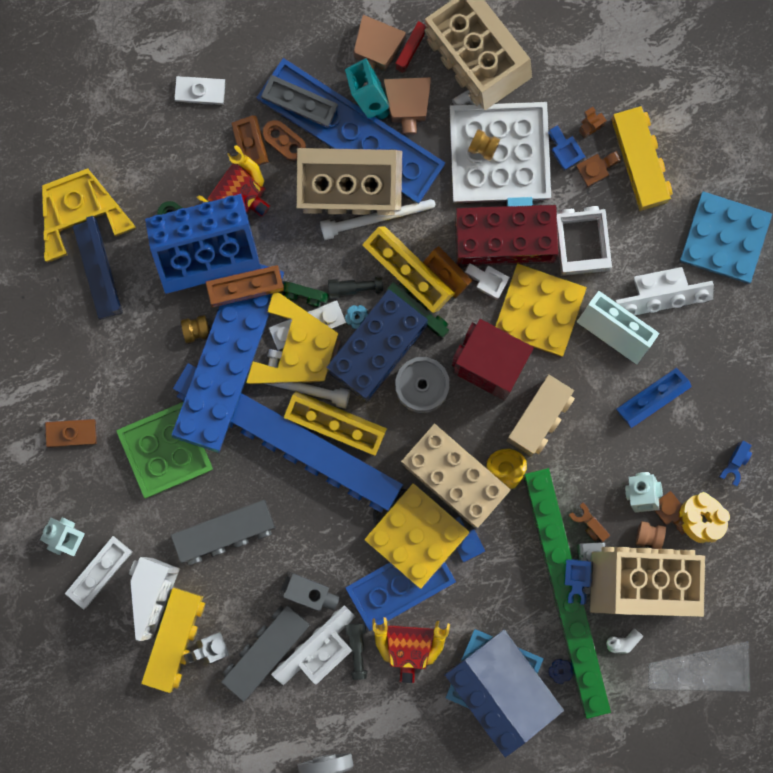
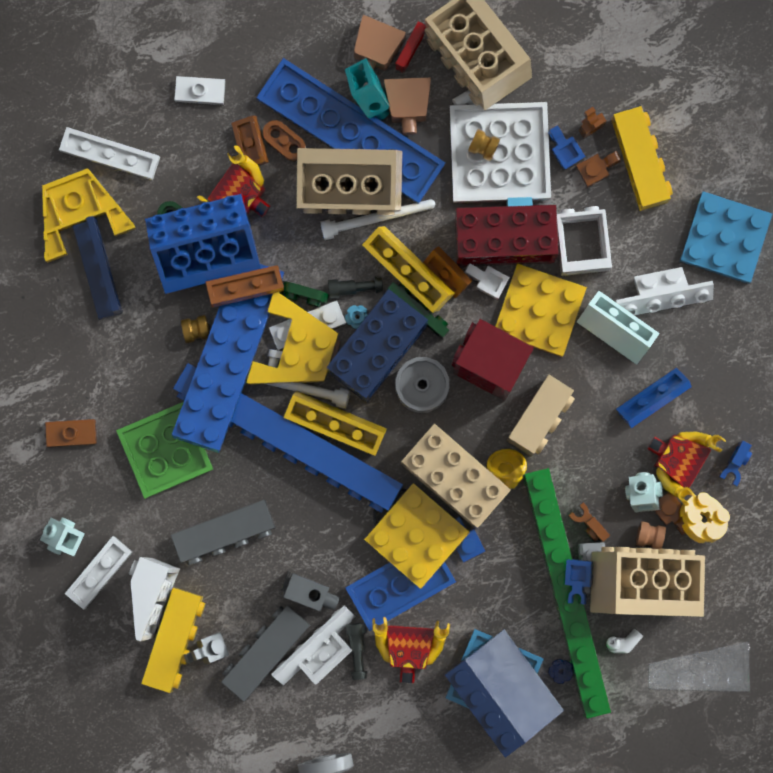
dark grey plate [261,75,338,128] -> none
none -> white plate [59,127,160,181]
none -> torso [647,432,726,506]

